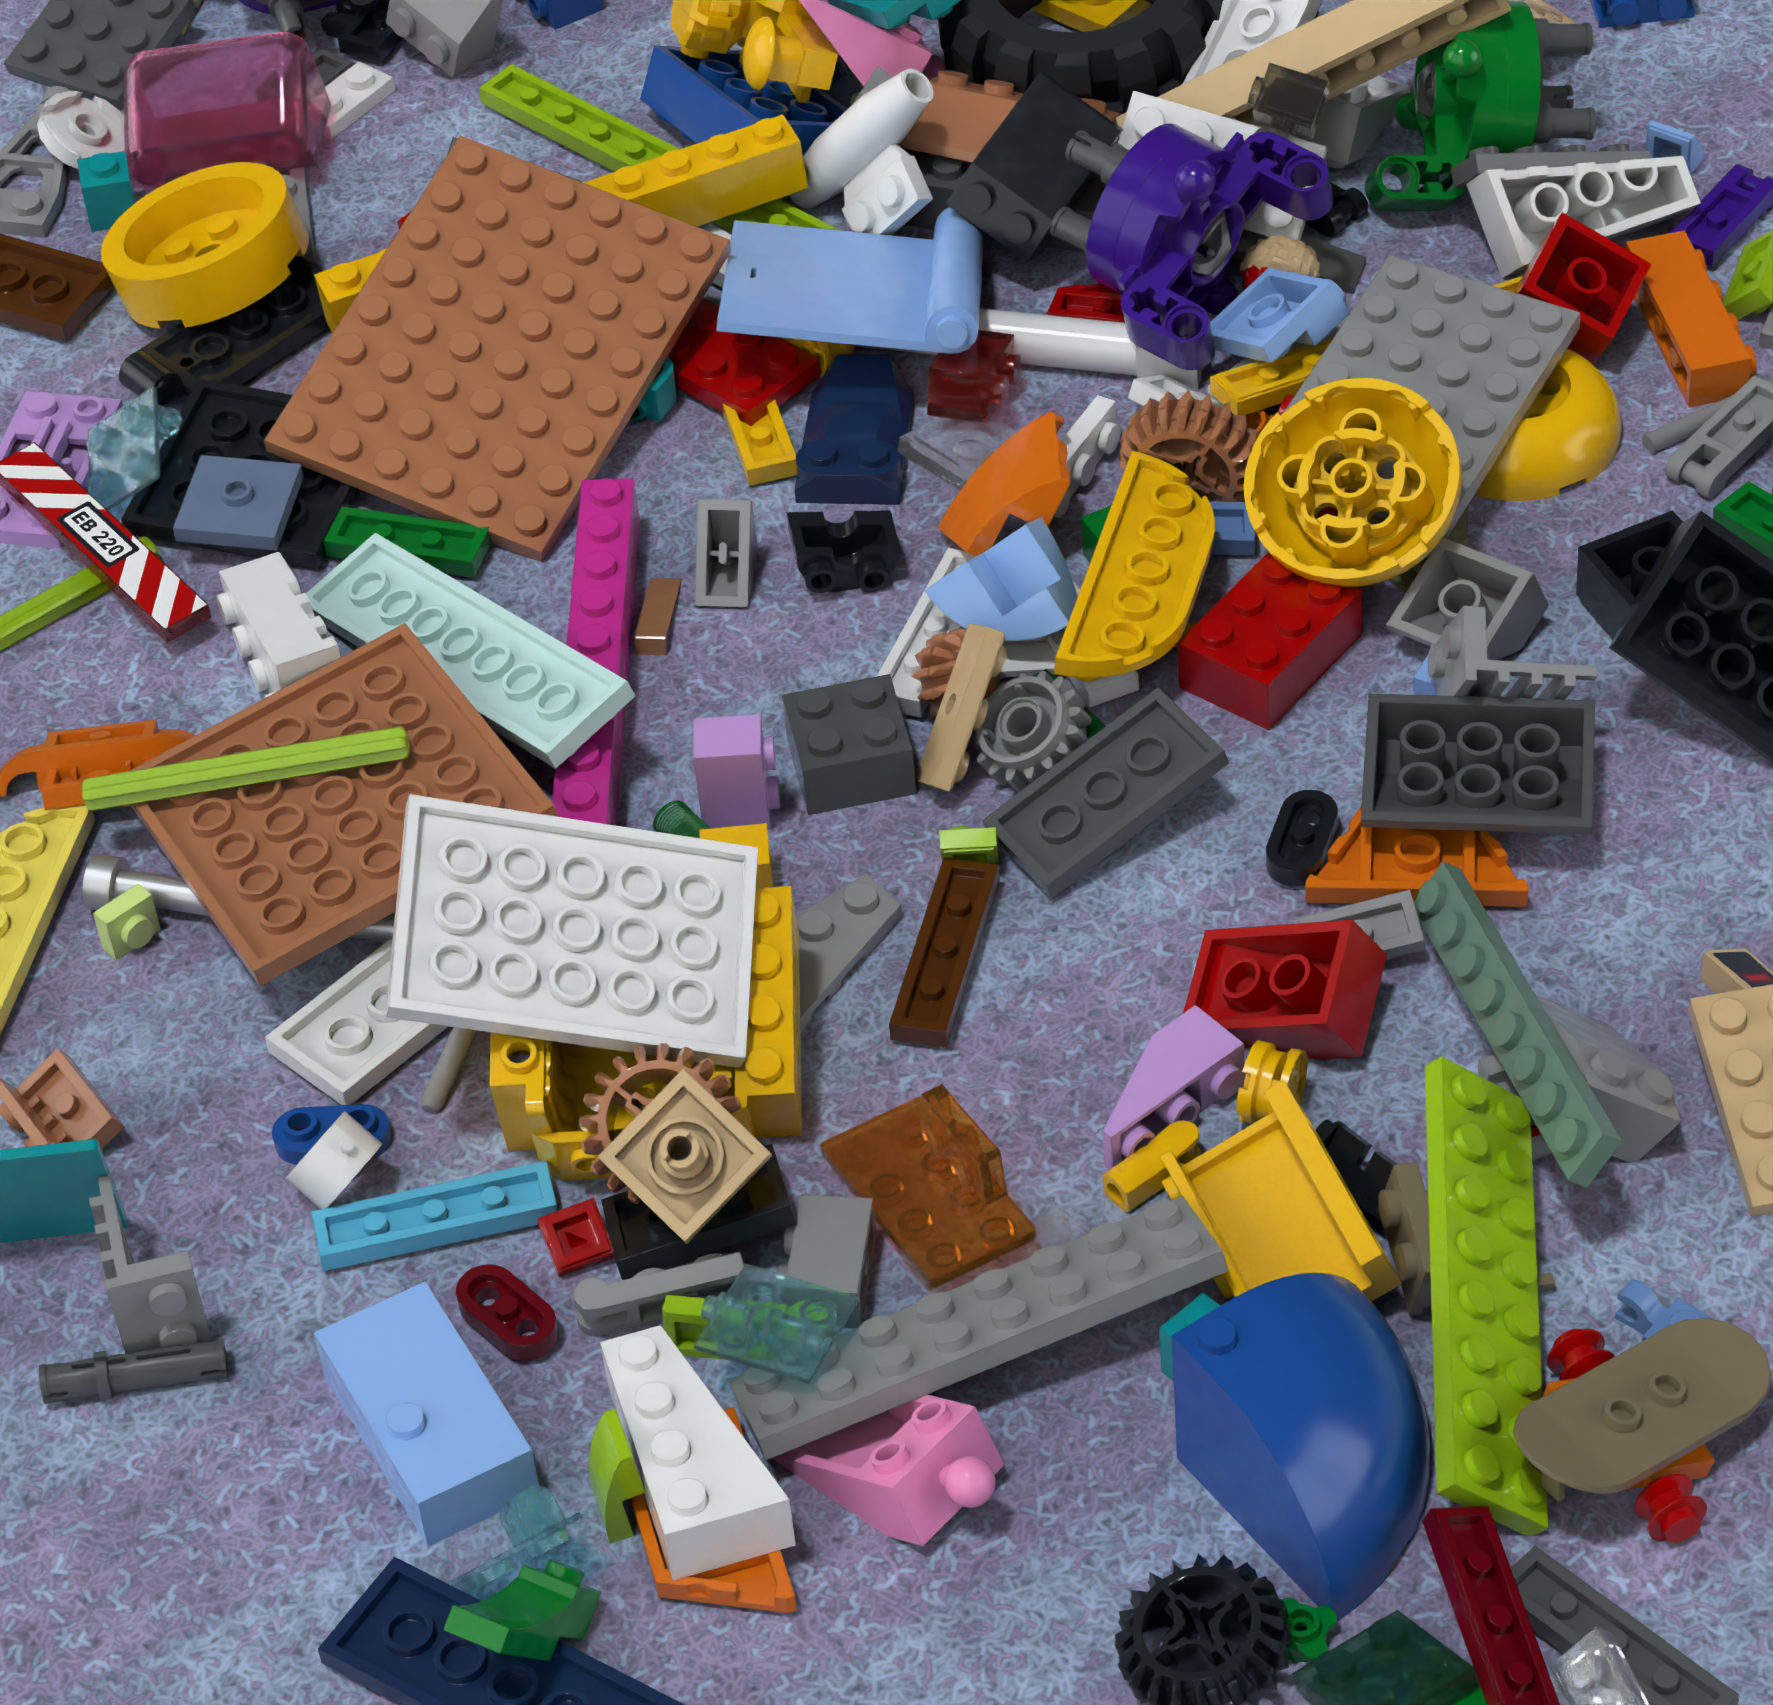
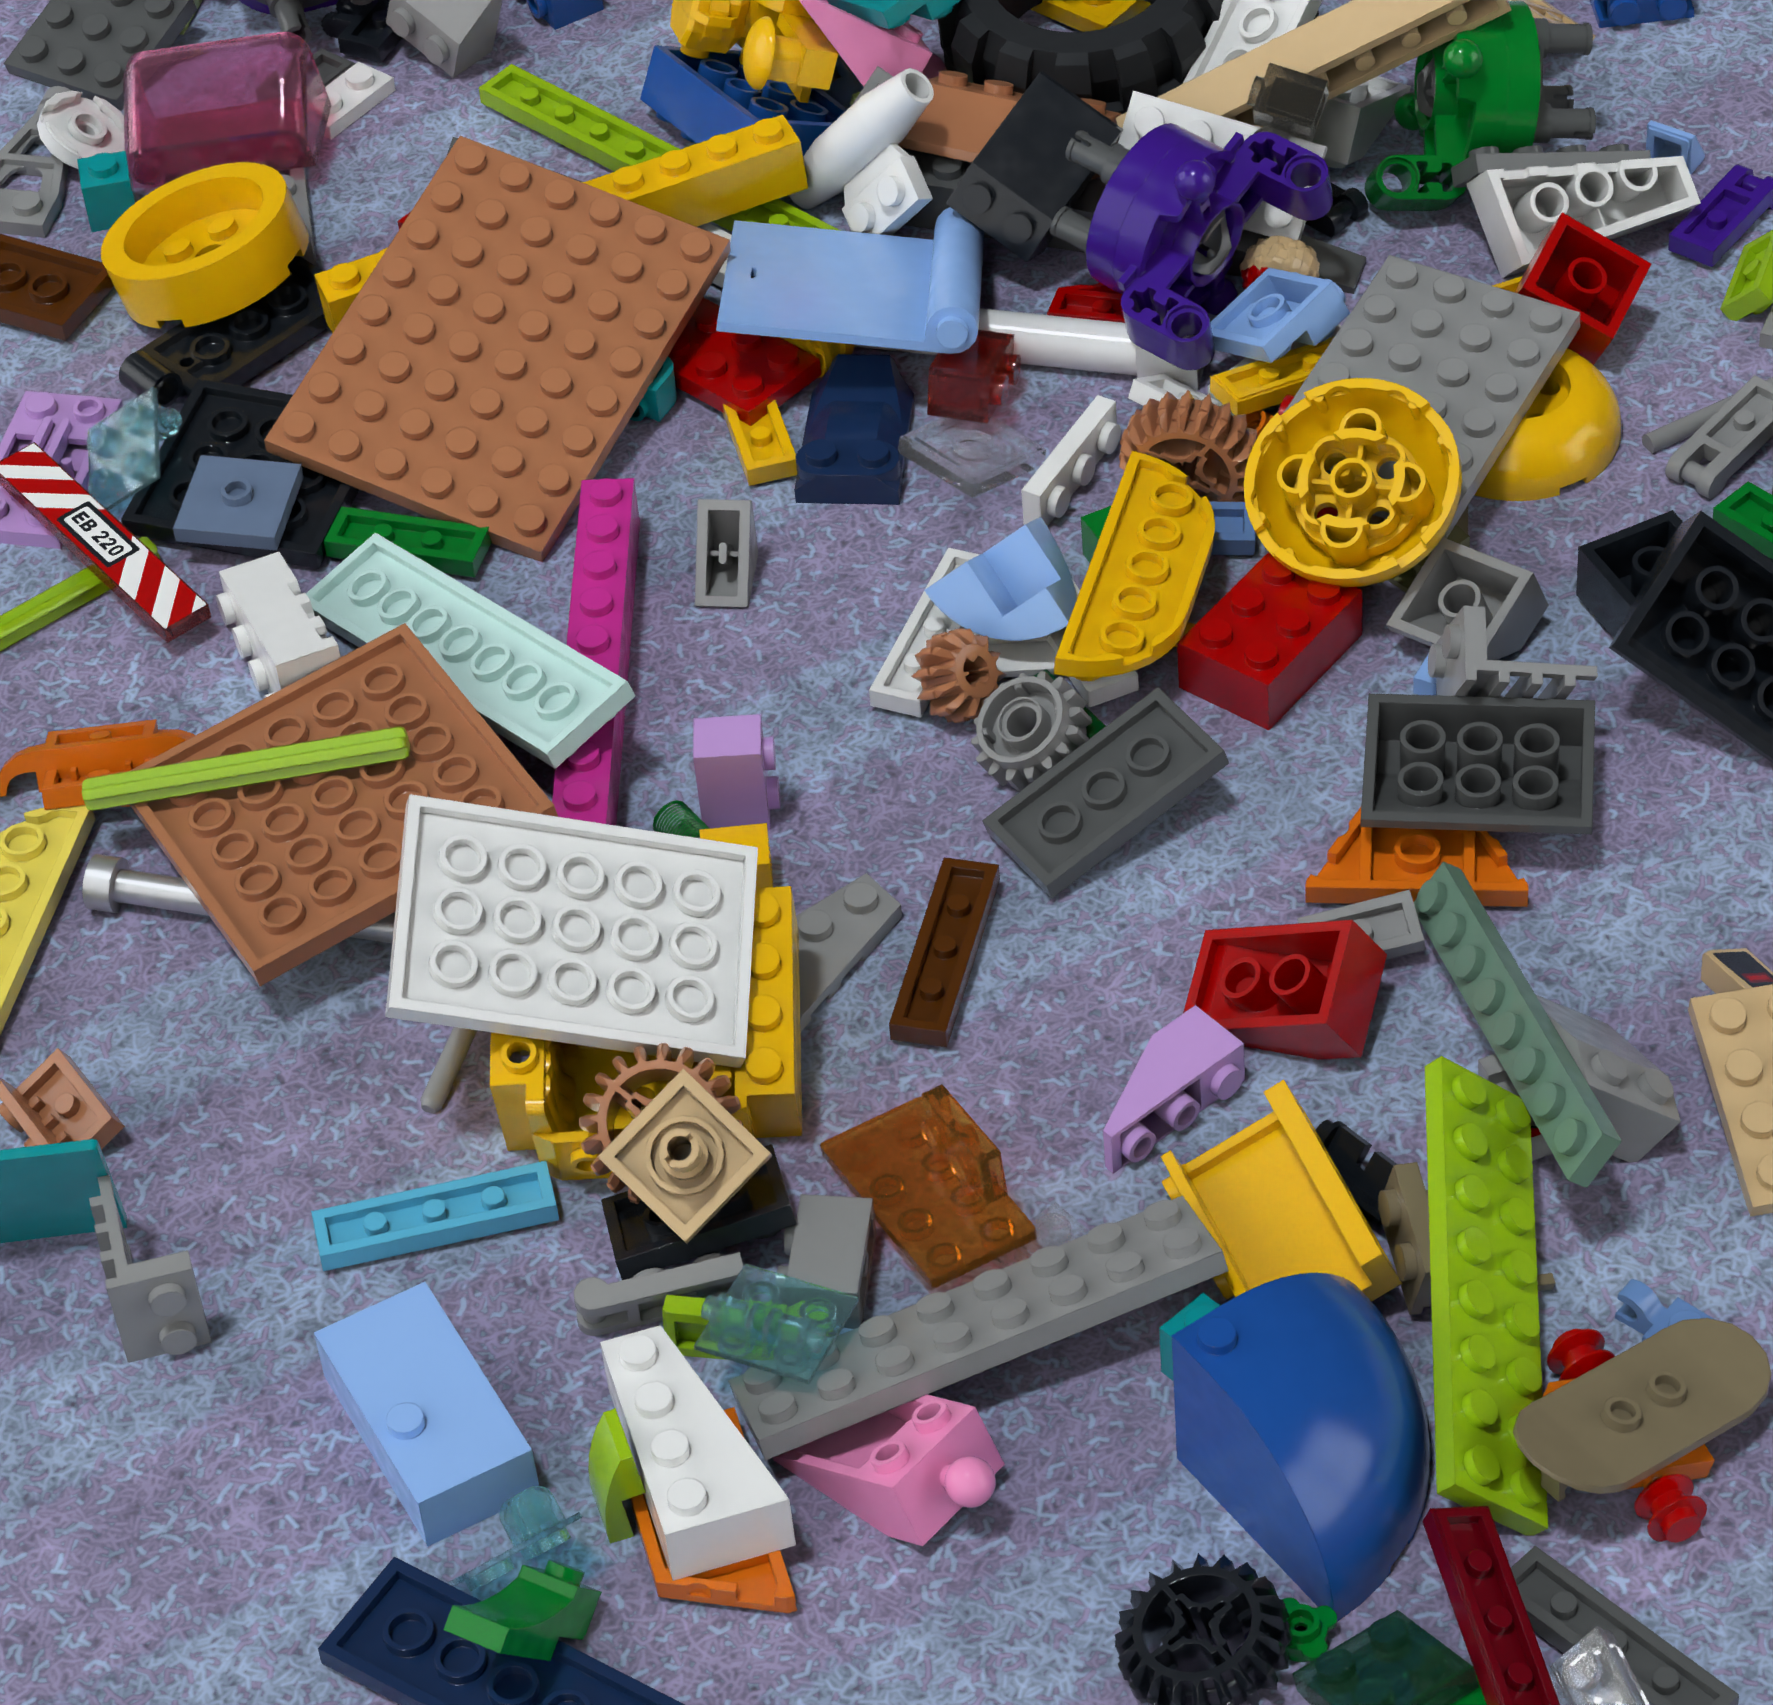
dark grey pin [39,1338,229,1404] -> none
yellowish green plate [93,883,161,960] -> none
white plate [265,938,449,1105] -> none
blue plate [272,1104,392,1164] -> none
white piece [285,1111,383,1209] -> none
dark red plate [456,1264,559,1361] -> none
red tile [537,1198,614,1277] -> none
medium nougat piece [634,578,682,655] -> none
dark grey brick [782,674,917,815] -> none
black cylinder [786,510,902,593] -> none
tan tile [915,623,1006,792] -> none
orange slope [937,411,1070,557] -> none
lime tile [939,826,999,864] -> none
yellow bar [1102,1120,1202,1212] -> none
yellow wheel [1236,1040,1308,1124] -> none
black plate [1266,790,1338,886] -> none
orange brick [1625,230,1757,408] -> none

